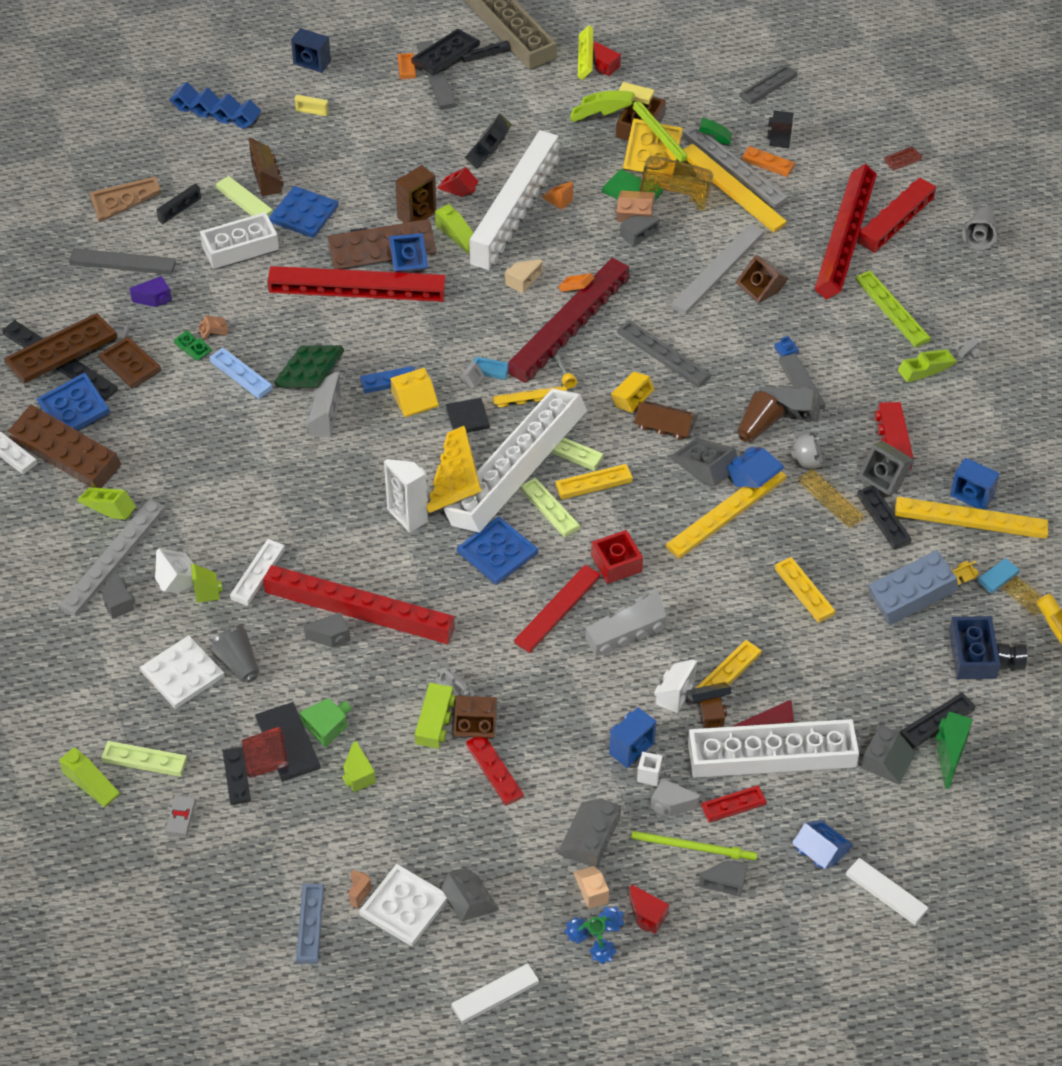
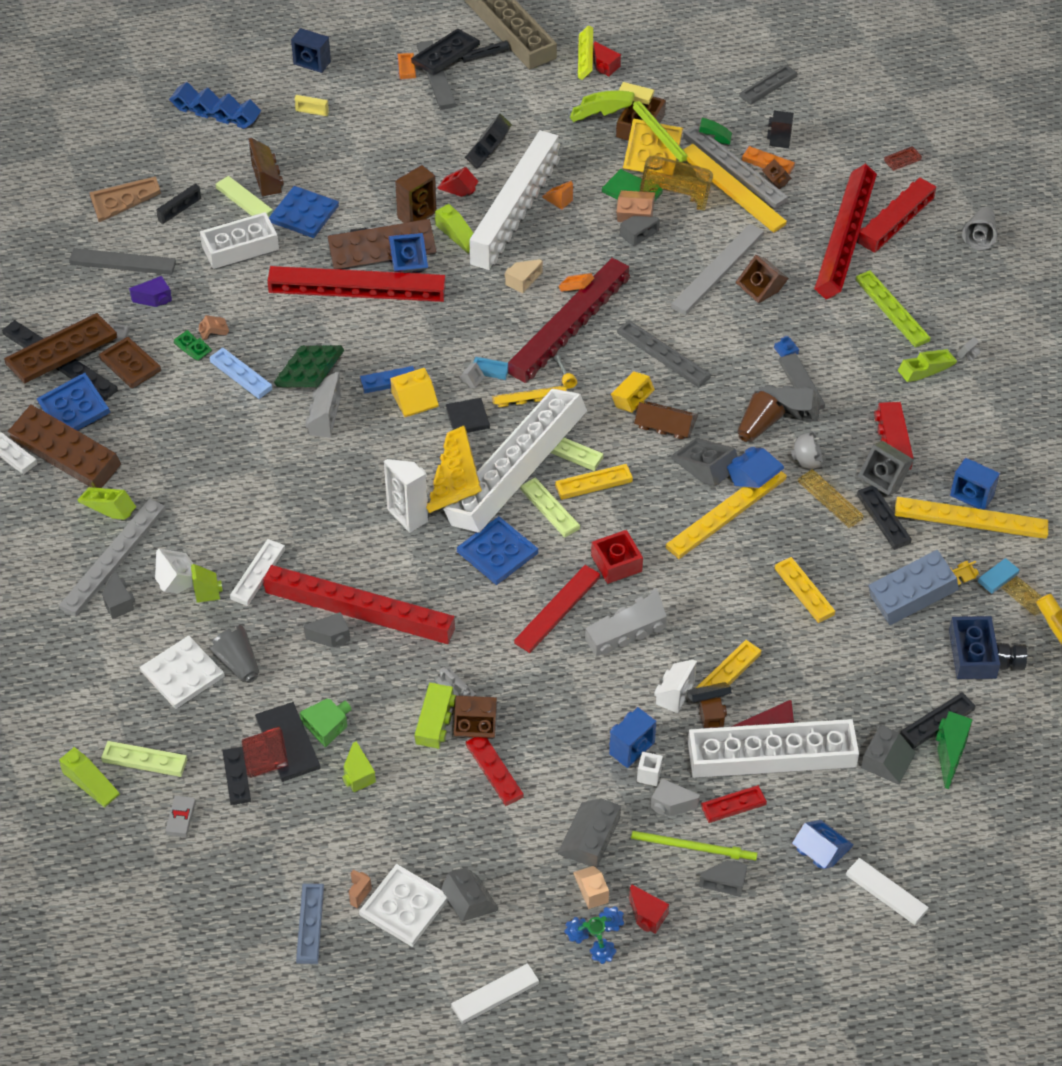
none -> reddish brown brick [762,159,792,189]

